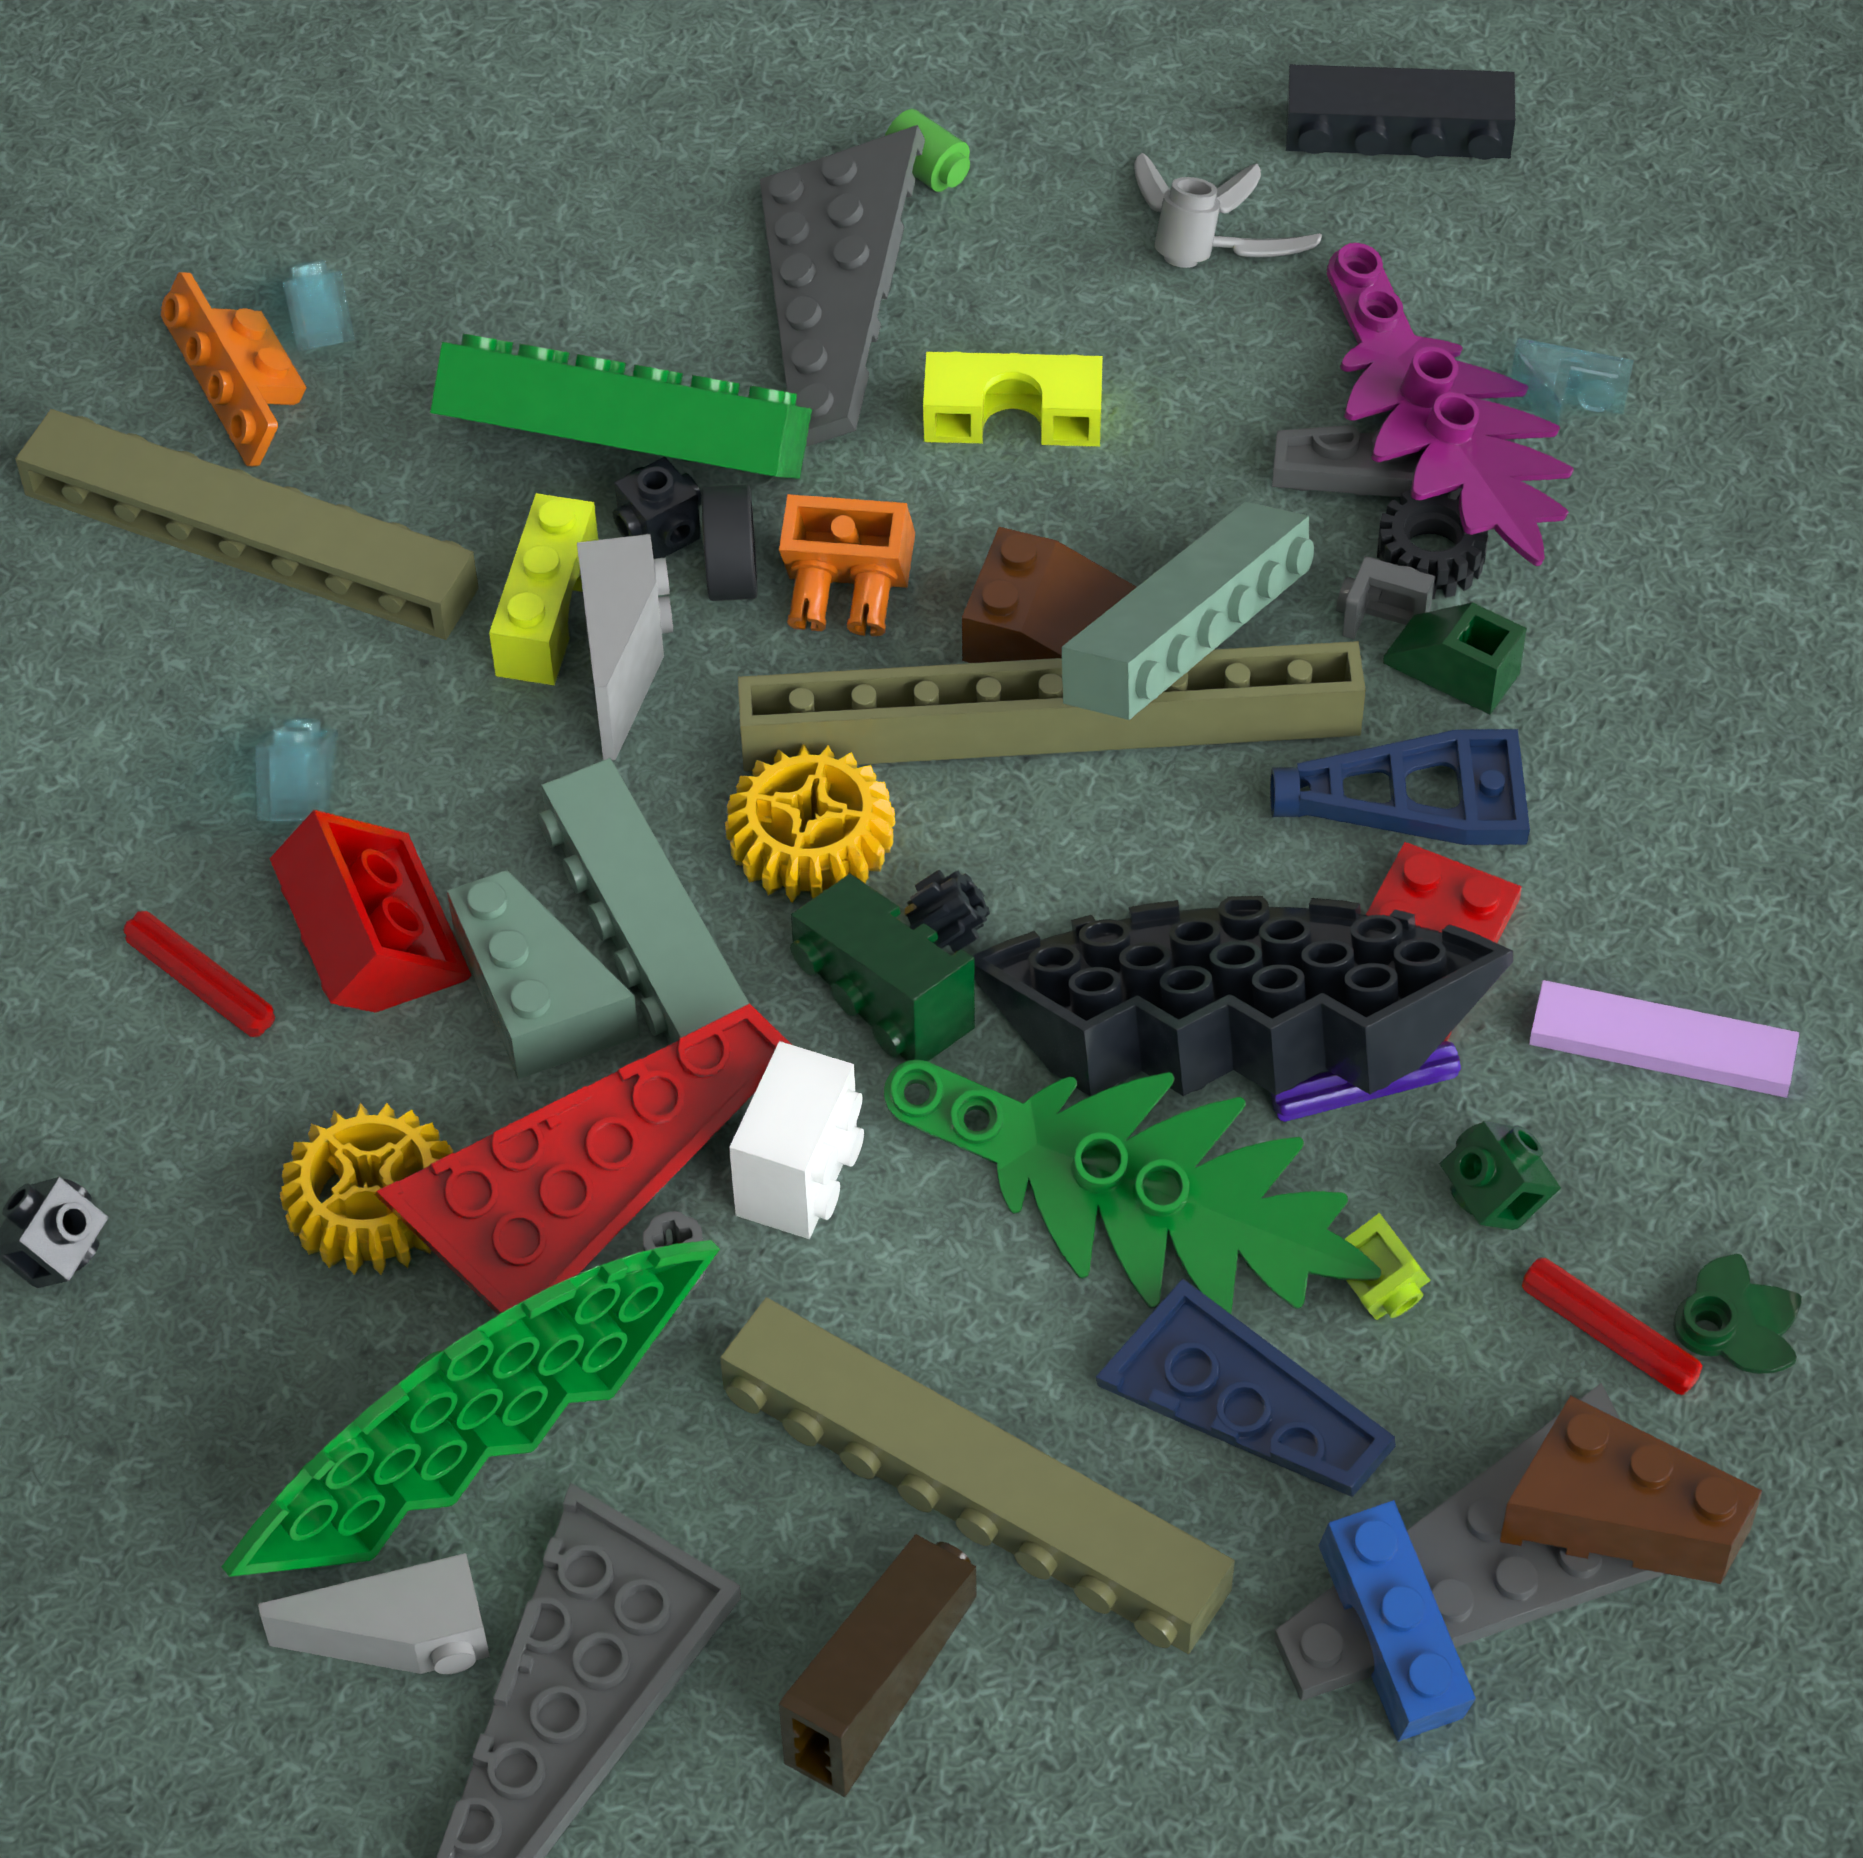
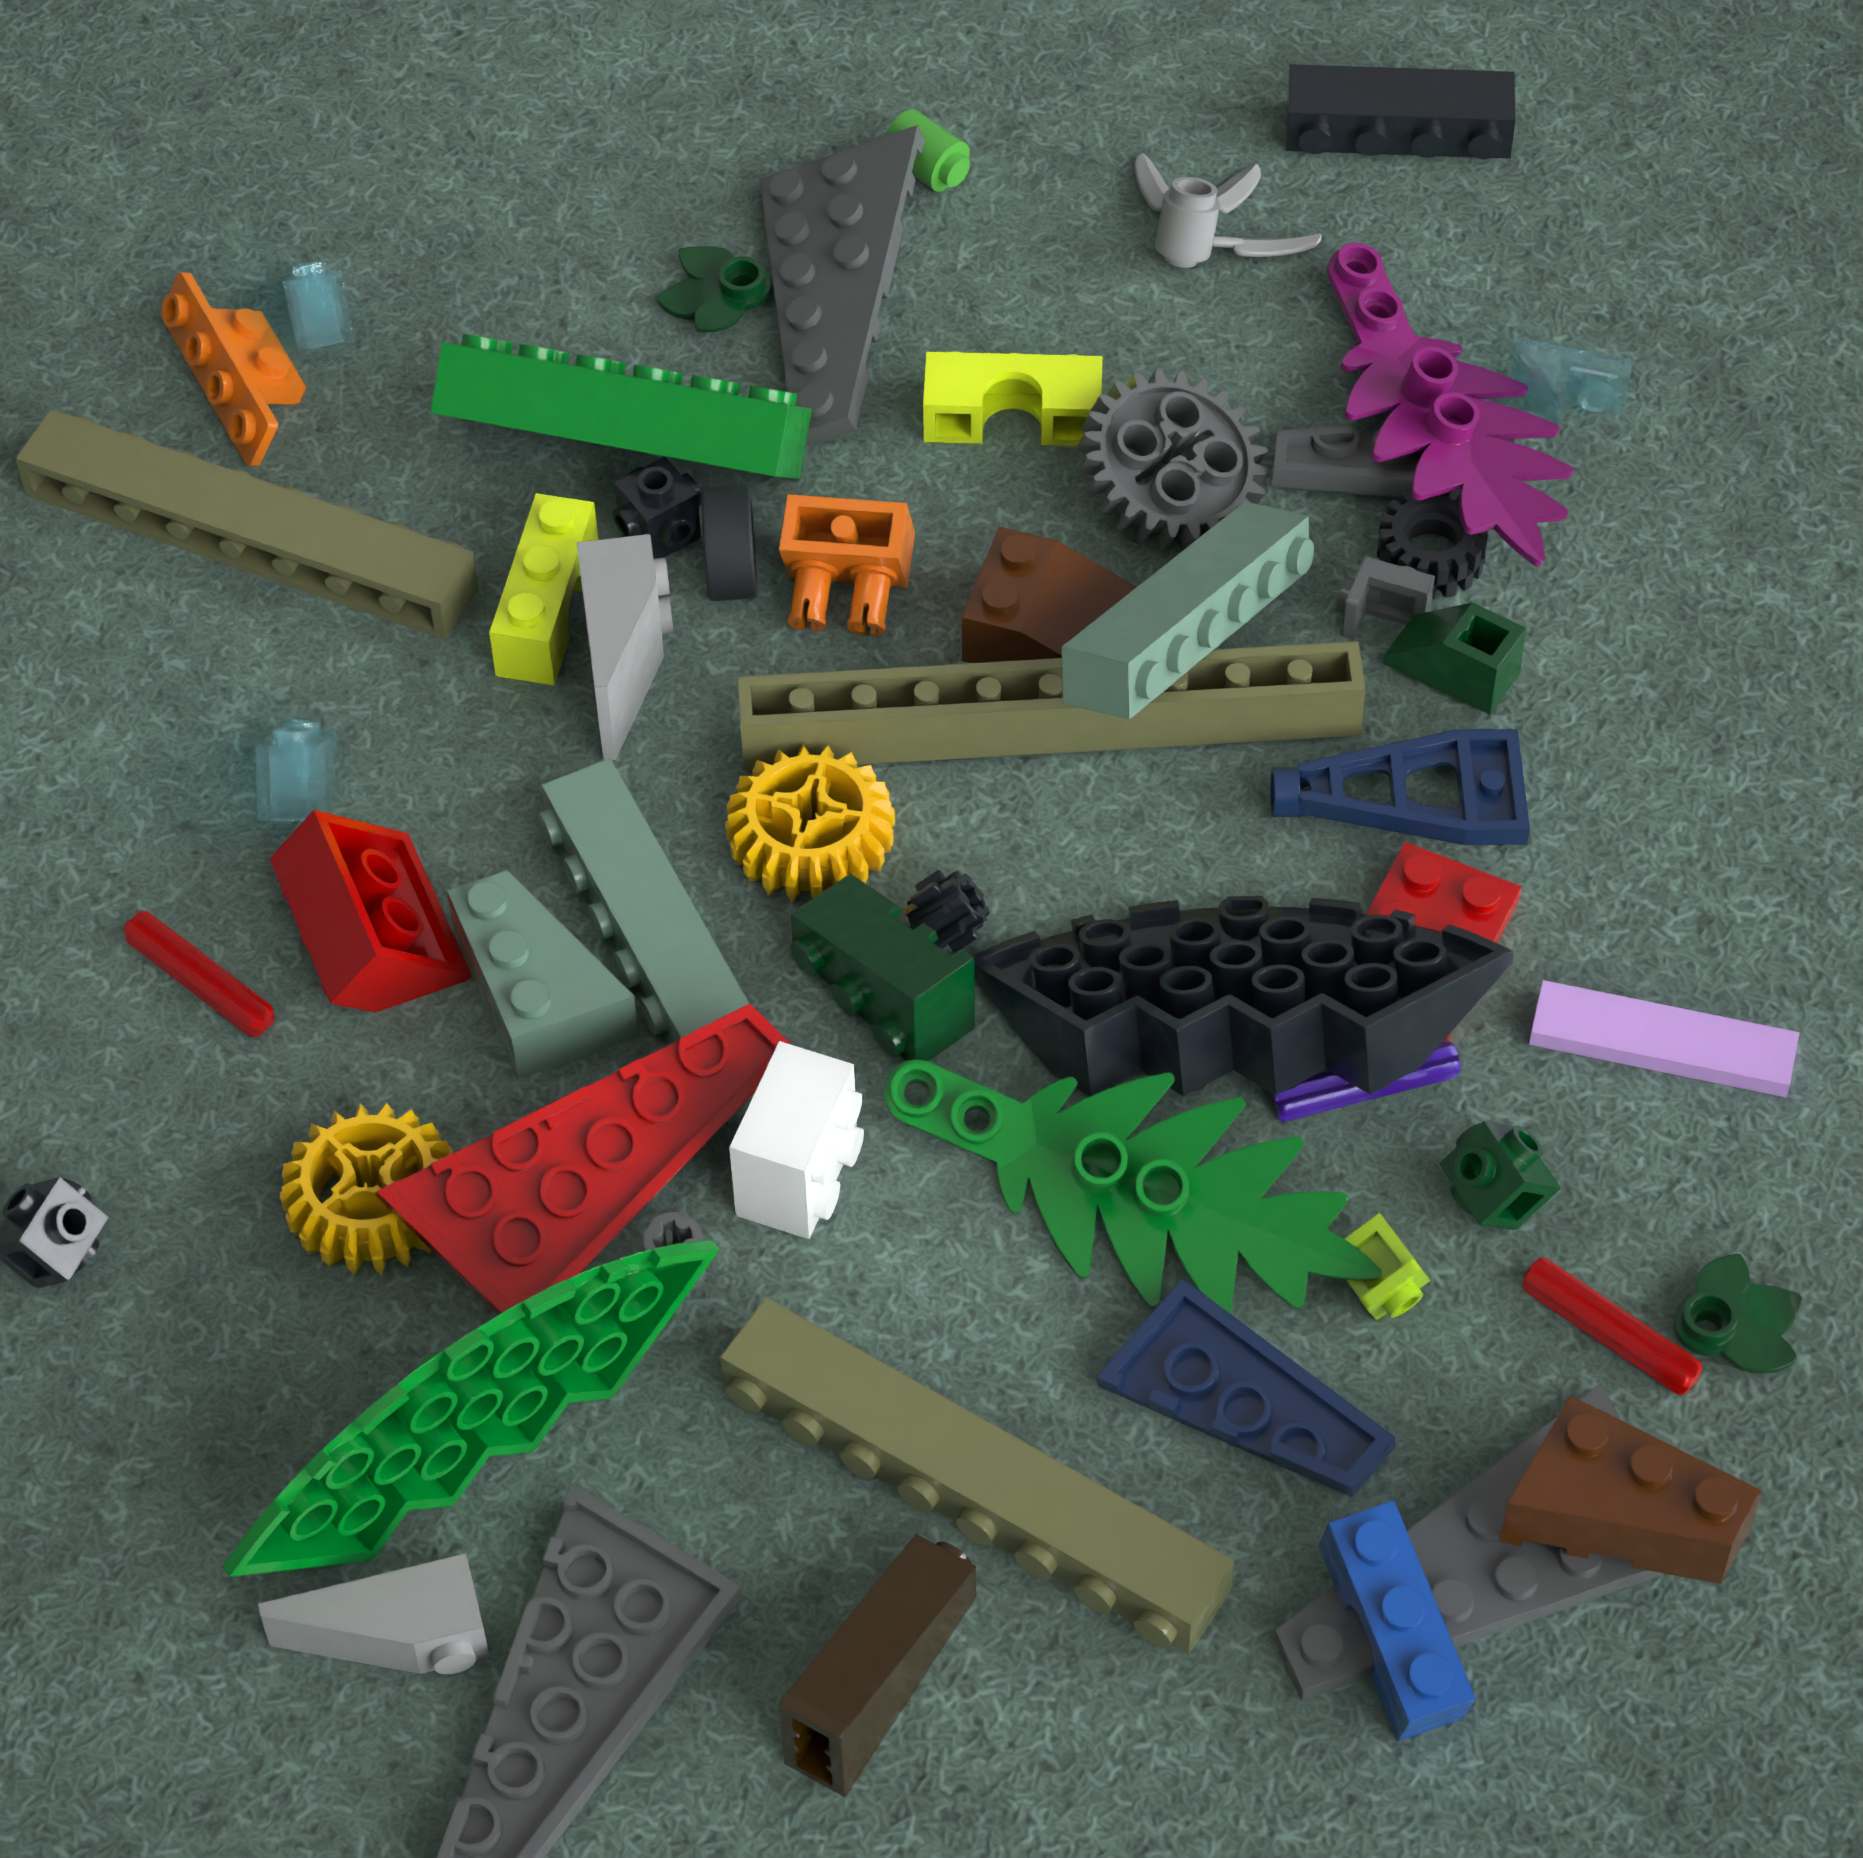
none -> dark green plate [657,246,771,333]
none -> dark grey gear [1077,368,1269,551]

